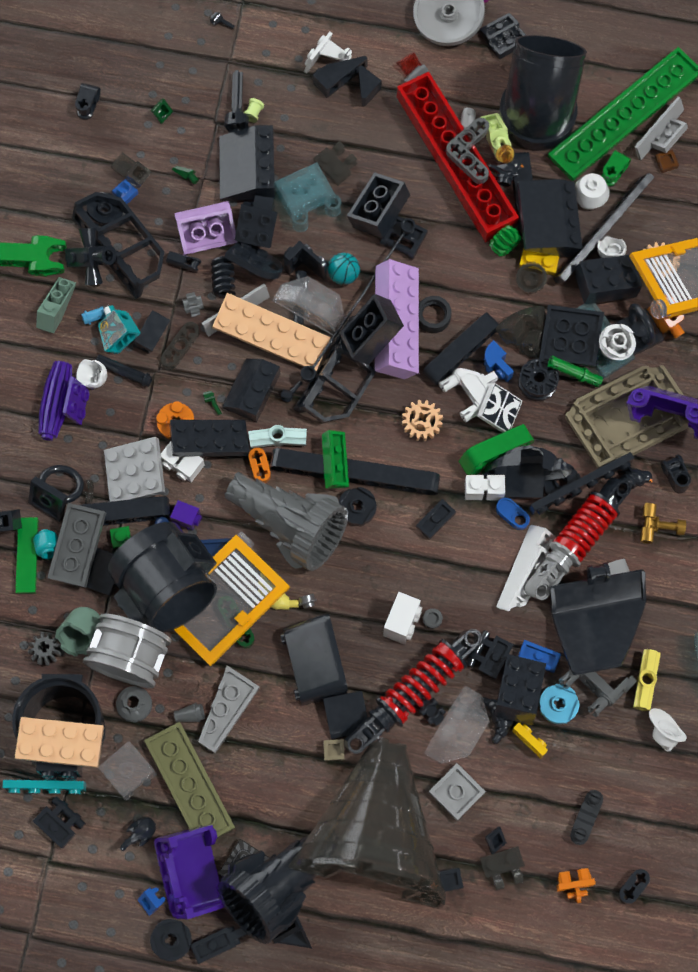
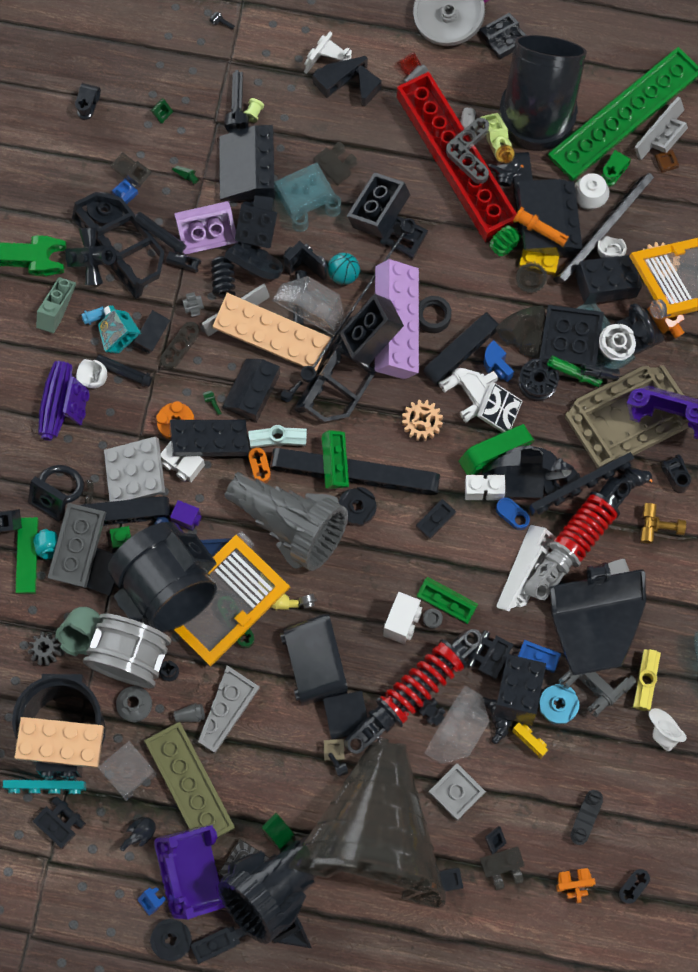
none -> black axle [134,212,187,254]
none -> black bush [159,660,179,682]
none -> dark green slope [262,813,295,851]
none -> black hand [328,753,348,776]
none -> green slope [417,577,478,624]
none -> orange pin [513,207,569,247]
none -> black pin [580,363,620,381]

